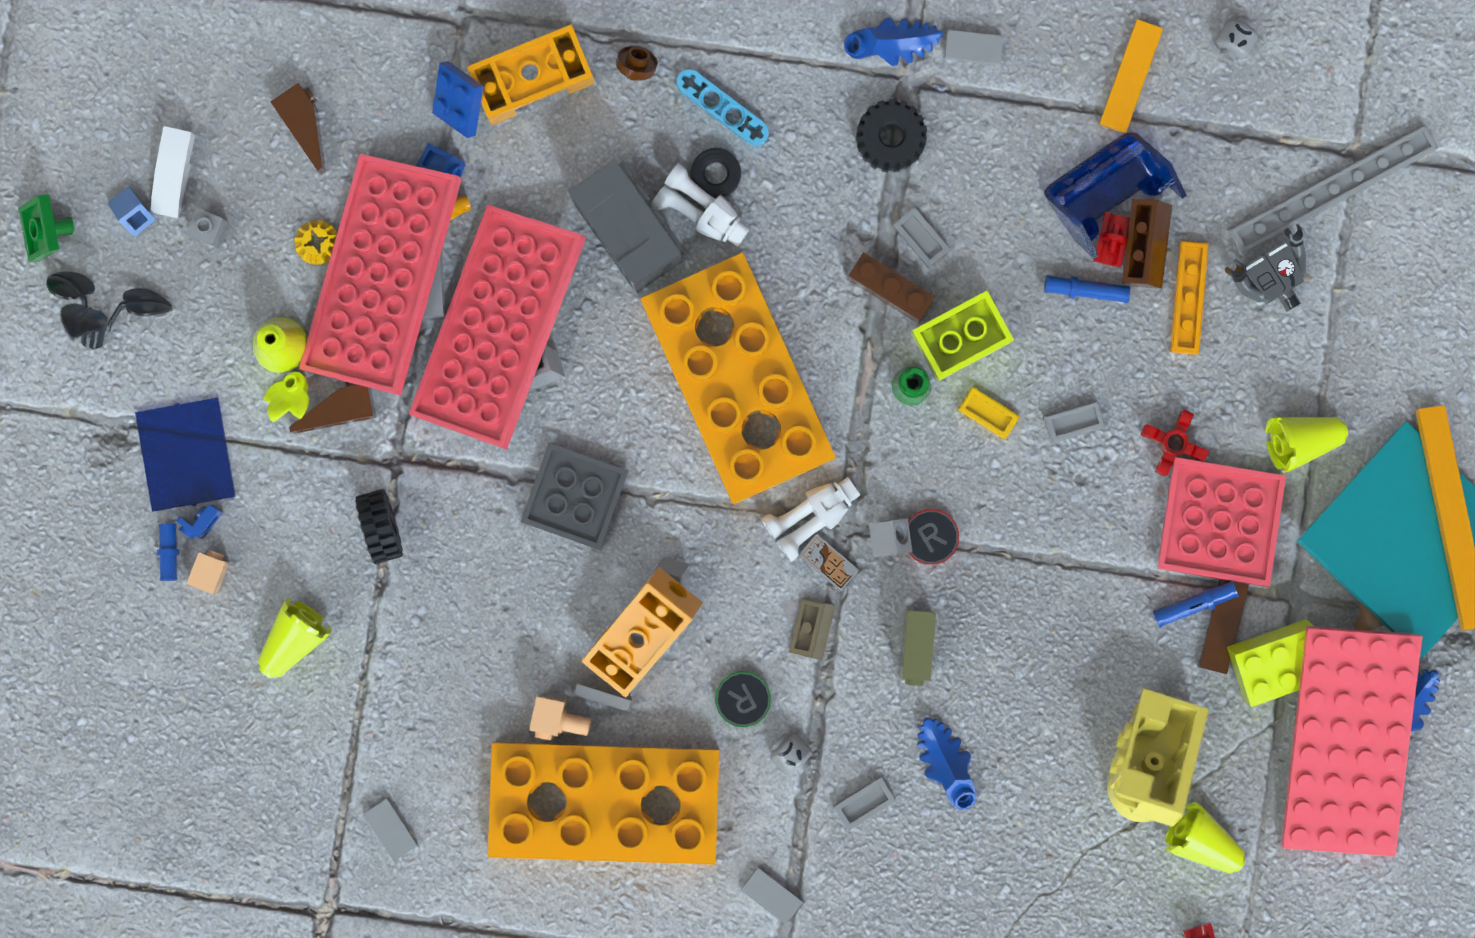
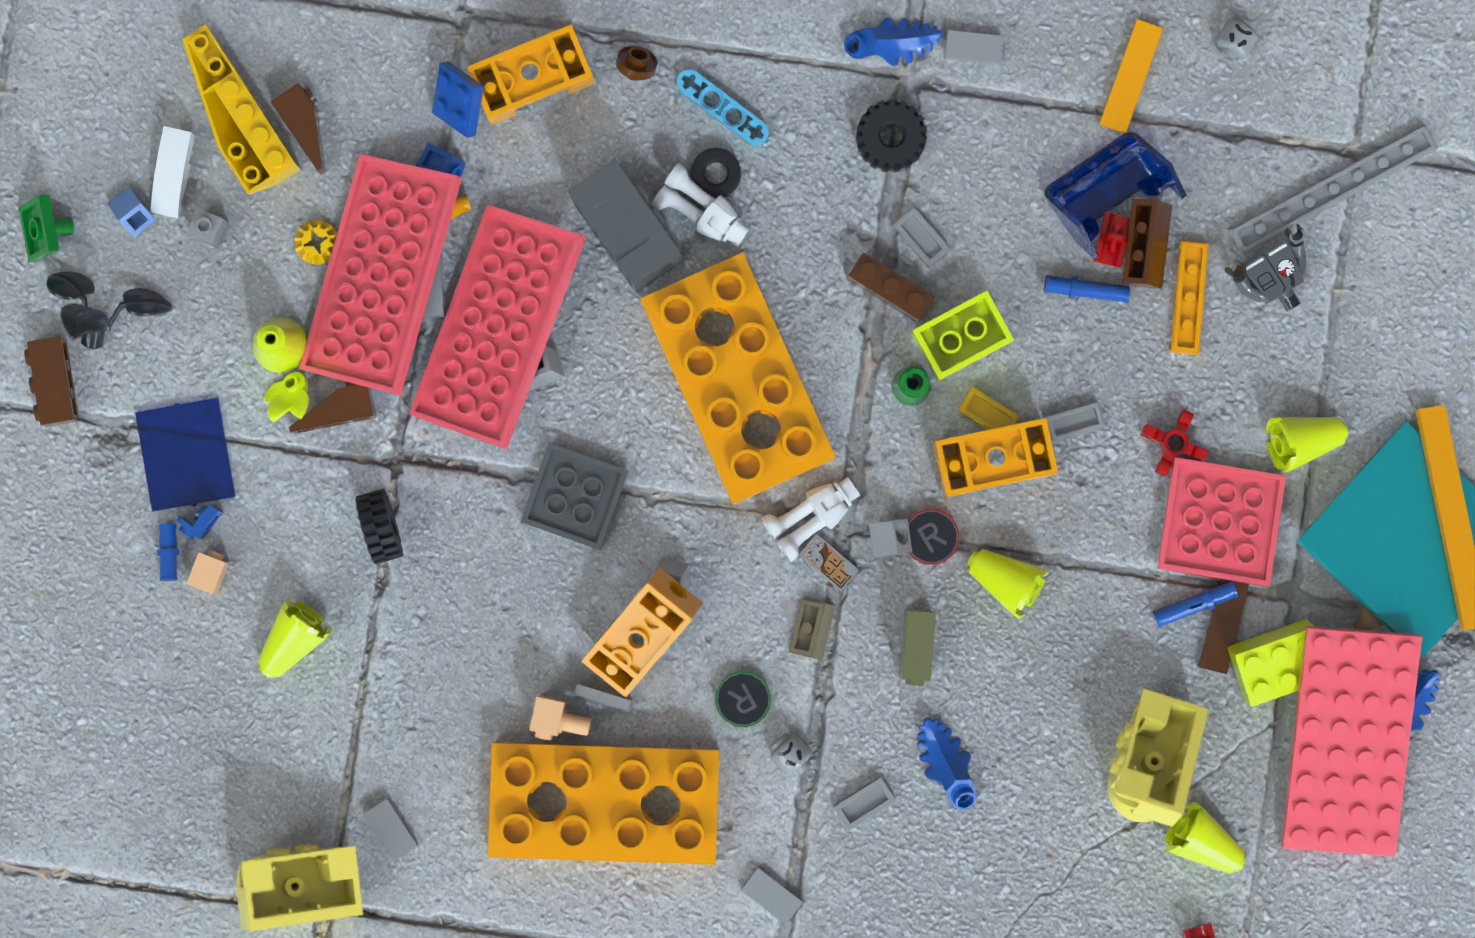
none -> reddish brown brick [24,336,80,427]
none -> yellow wedge [182,24,301,195]
none -> light yellow brick [235,844,363,932]
none -> light orange plate [932,418,1058,498]
none -> neon yellow cone [967,549,1049,619]

